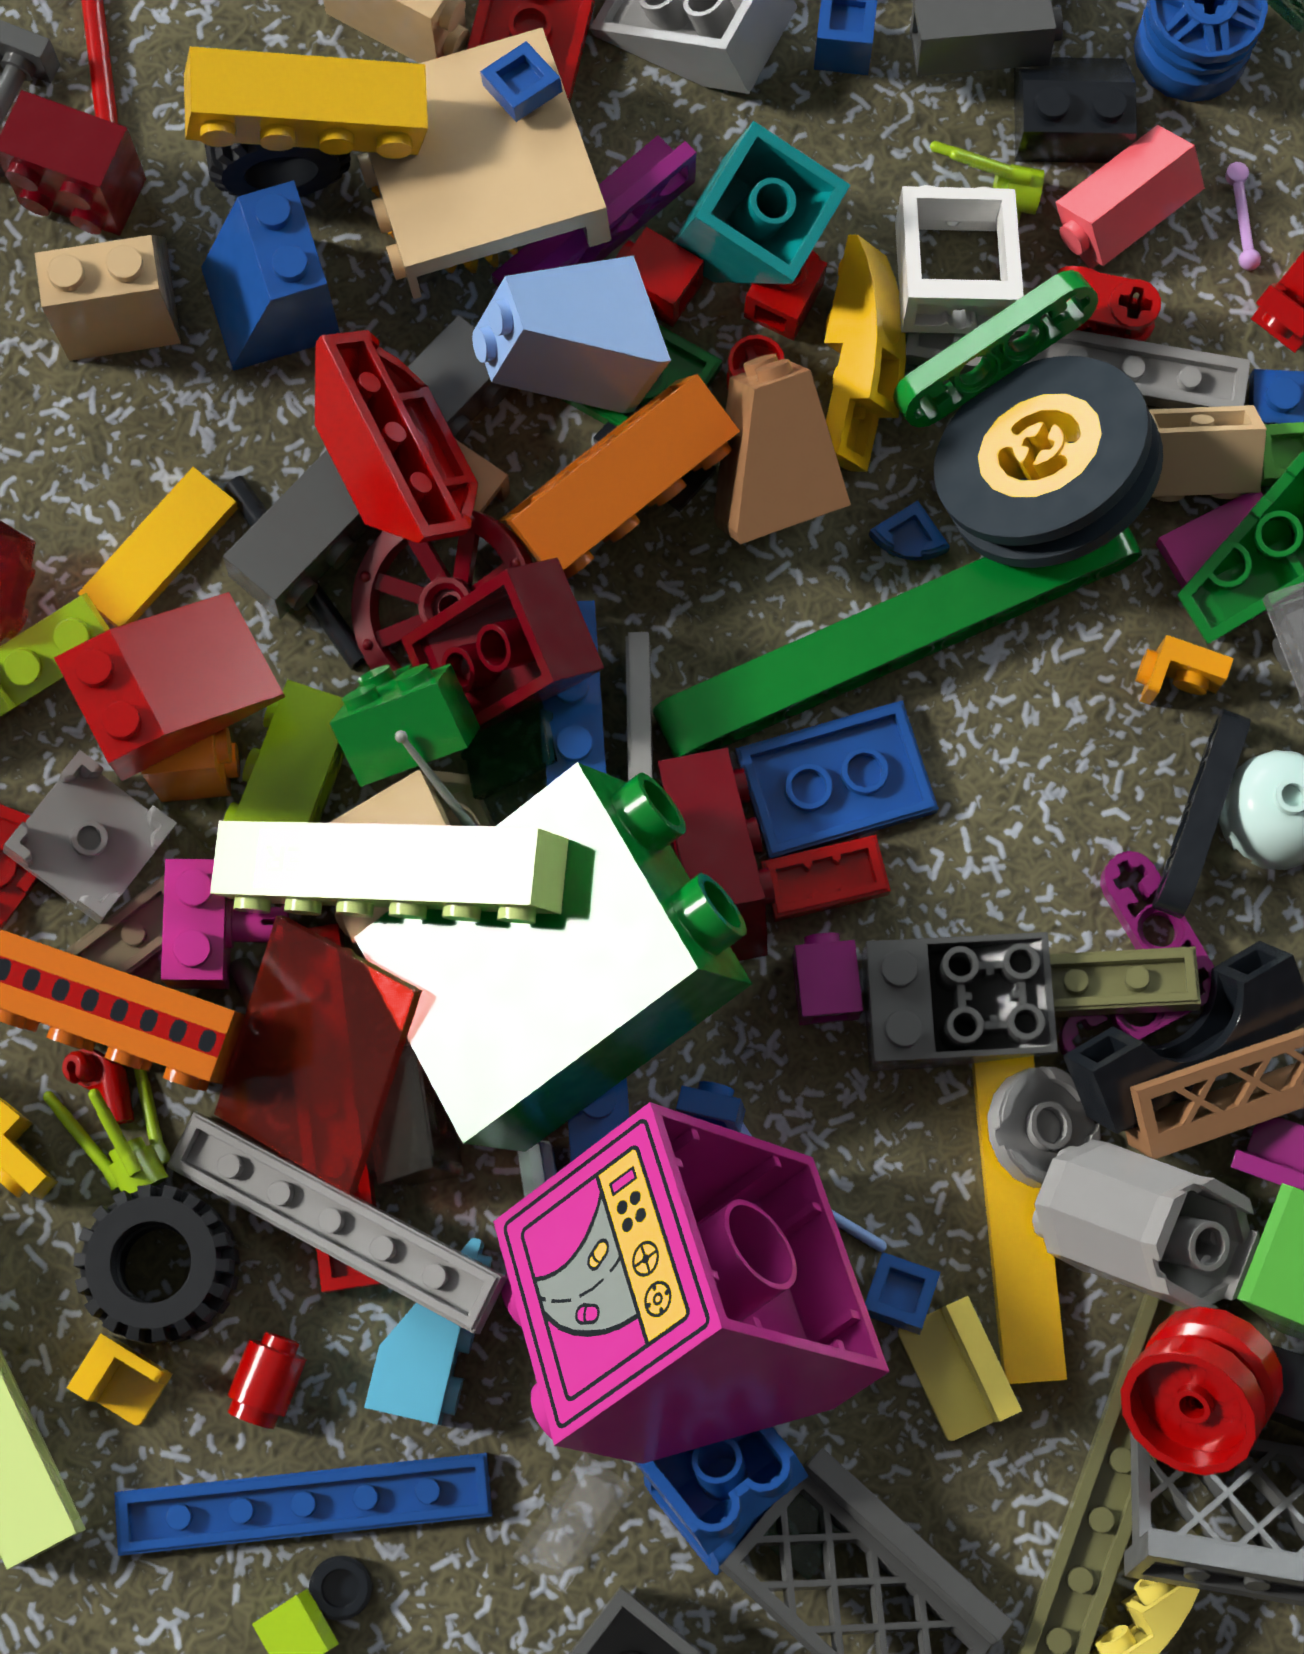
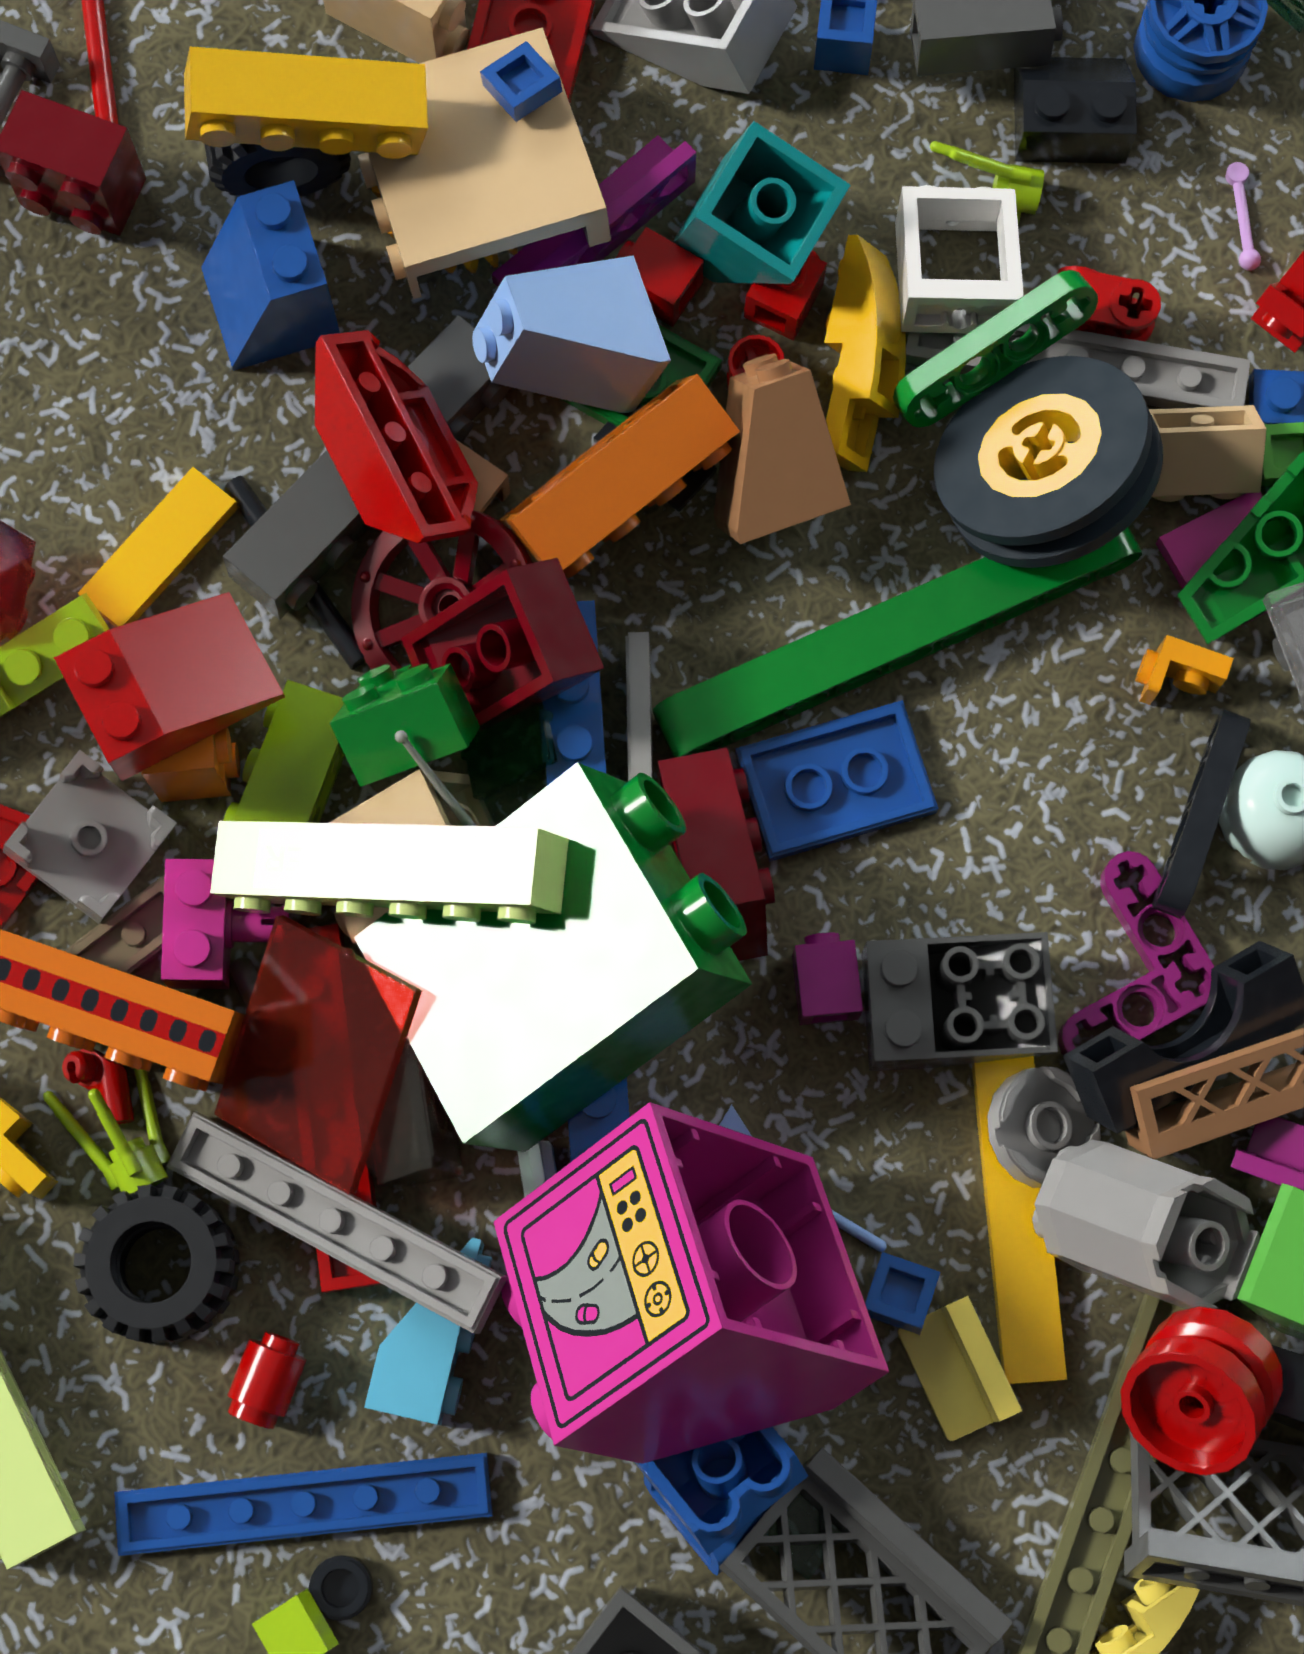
tan slope [34,235,181,361] -> none
yellow panel [66,1333,173,1426] -> none
clear plate [513,1452,635,1594] -> none
blue plate [676,1081,746,1132] -> none
red plate [760,835,891,922] -> none
blue tile [869,501,950,560] -> none
olive tile [1050,946,1201,1018] -> none
coral brick [1055,125,1205,269] -> none

